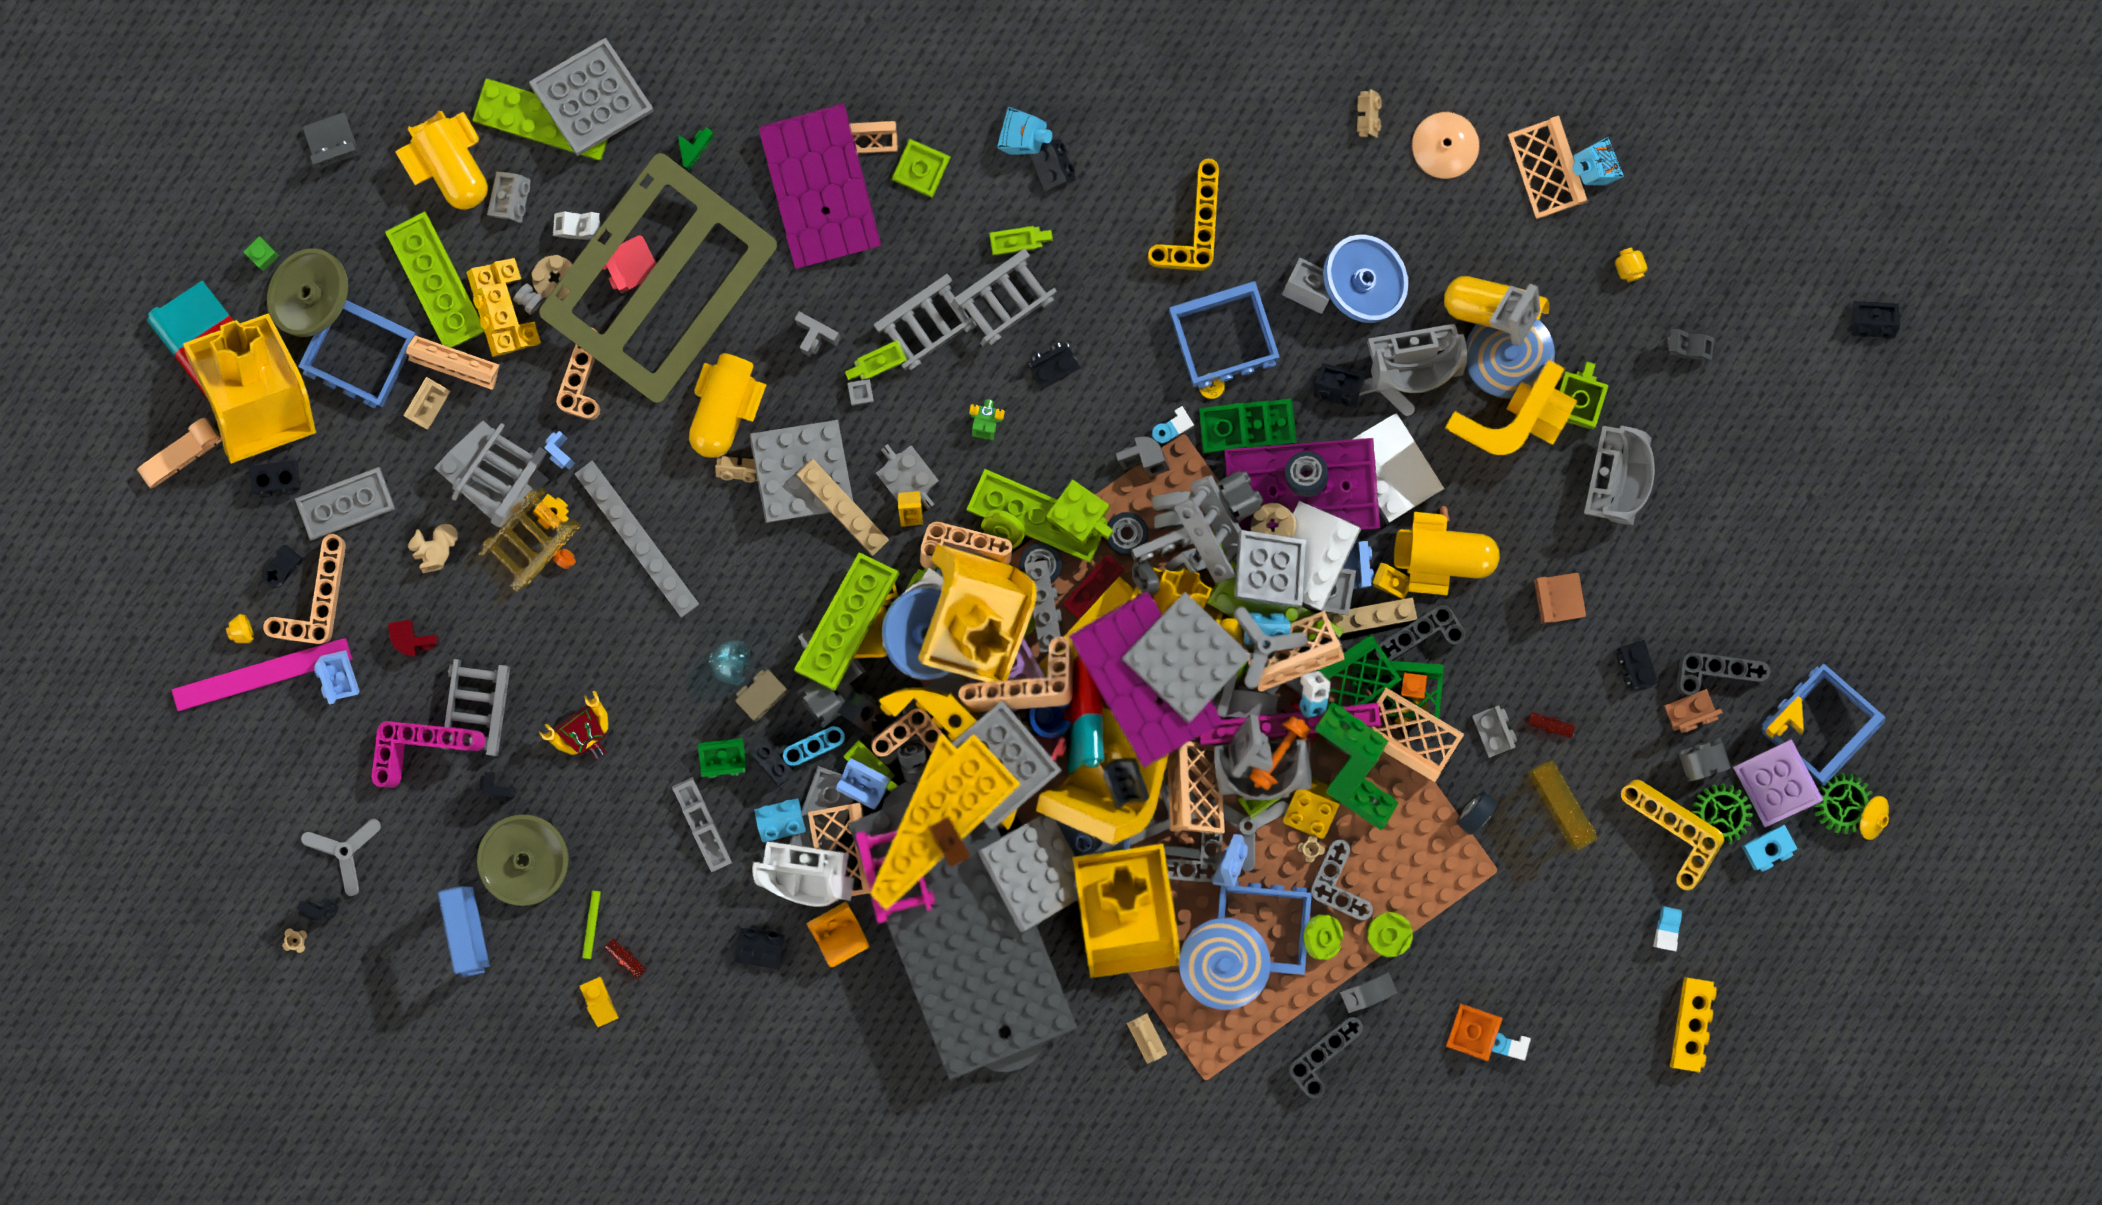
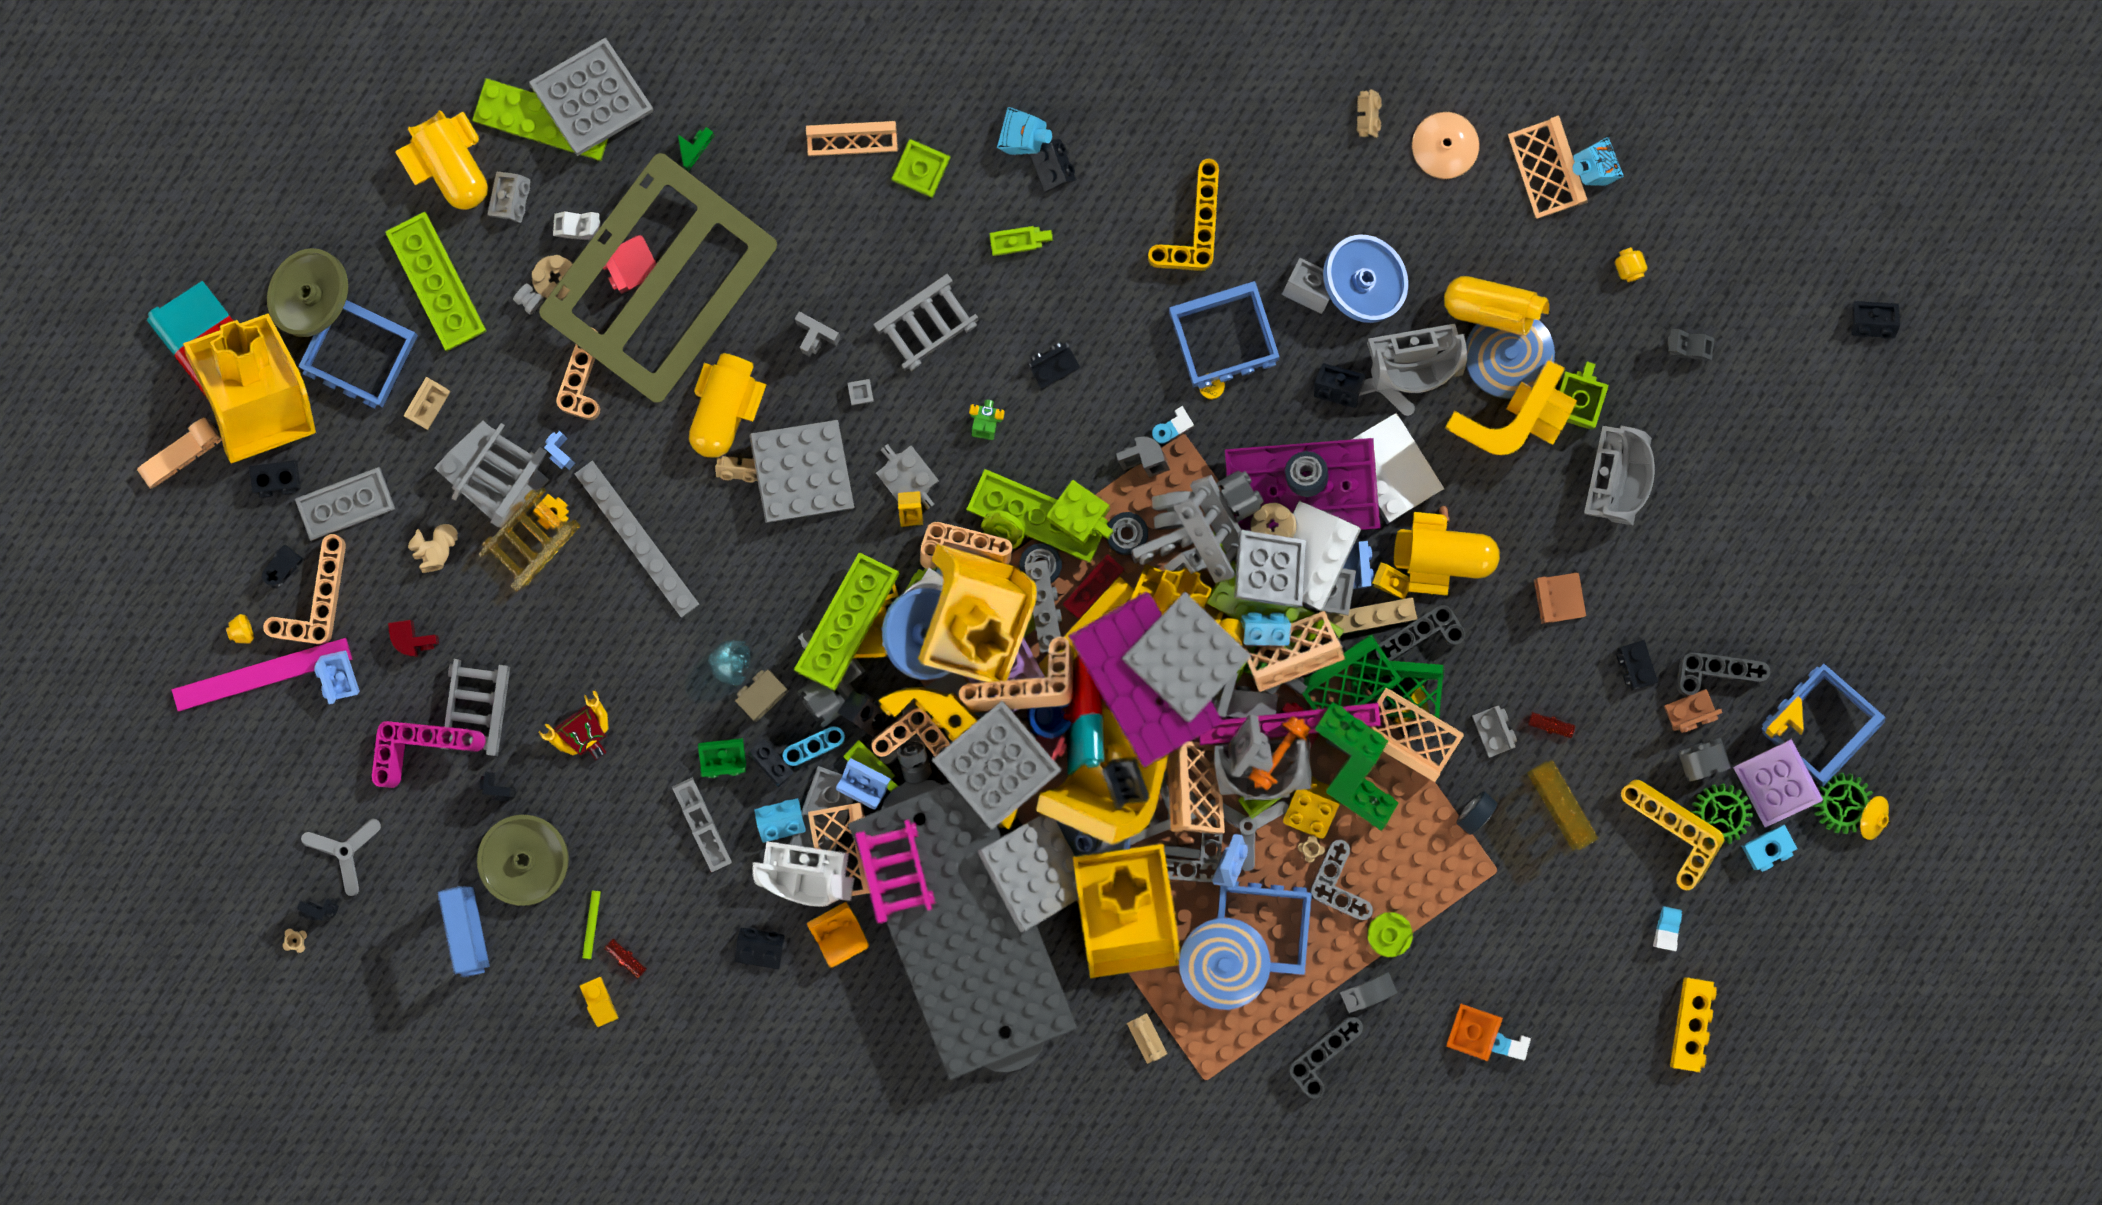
bright green brick [244,236,279,271] -> none
dark grey bracket [303,112,360,169] -> none
light nougat fence [406,336,499,390] -> none
yellow bracket [466,258,541,357] -> none
orange plate [554,549,576,569] -> none
magenta piece [759,103,881,269] -> none
tan plate [796,459,889,556] -> none
lime hinge [845,340,908,380] -> none
yellow wing [870,734,1021,910] -> none
reddish brown plate [928,816,971,868] -> none
light grey fence [951,248,1057,347] -> none
dark grey beam [1132,562,1159,595] -> none
green slope [1199,399,1297,453] -> none
light grey piece [1234,607,1307,688] -> none
white leg [1300,671,1331,718] -> none
lime tile [1303,915,1343,960] -> none
orange plate [1401,673,1427,699] -> none
light grey bracket [1490,284,1541,346] -> none

